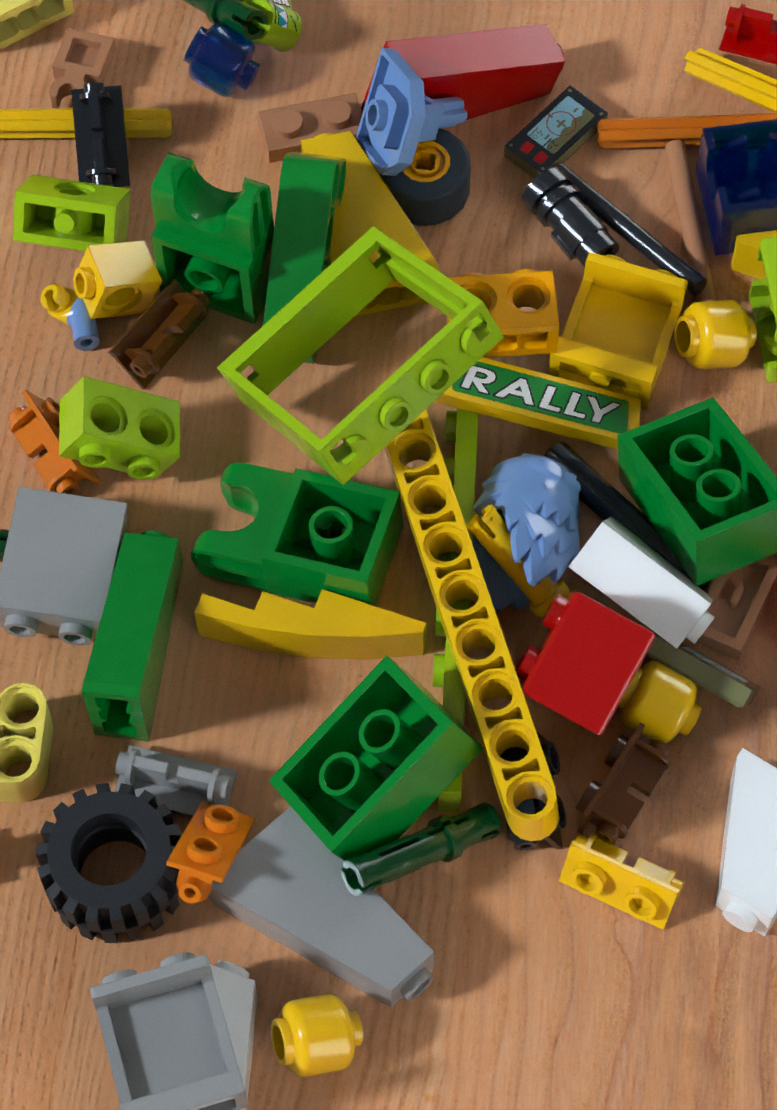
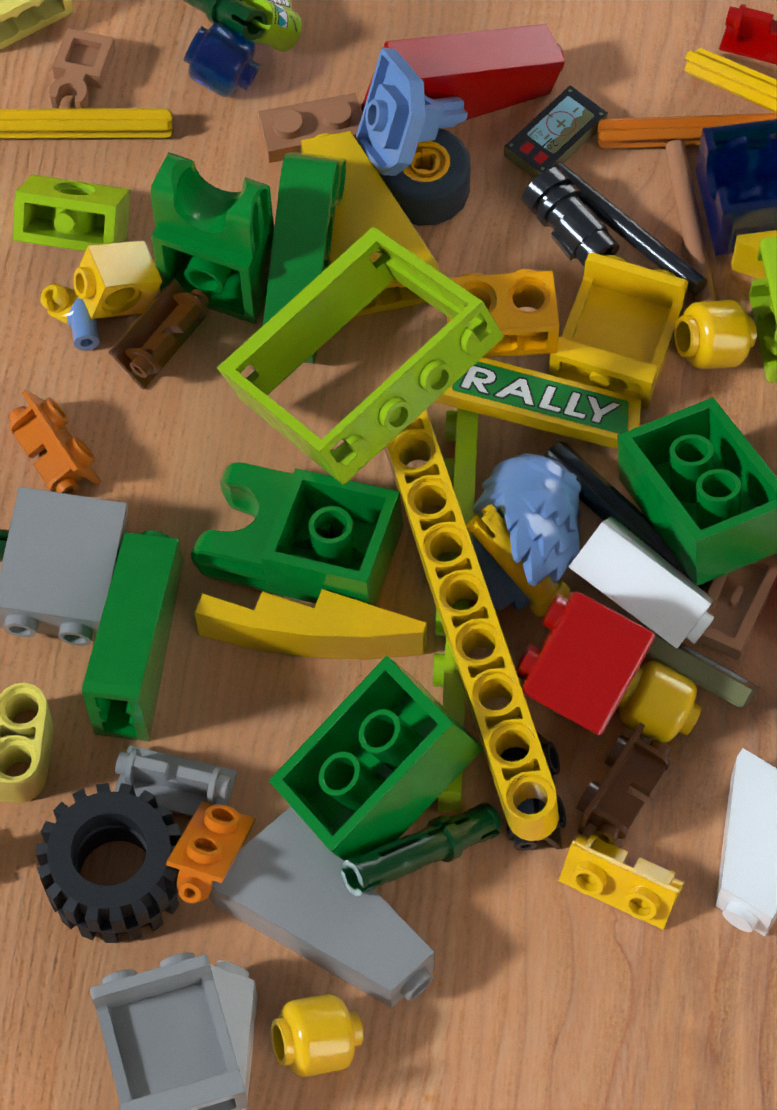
lime brick [59,376,180,480] -> none
black hinge [71,82,130,187] -> none

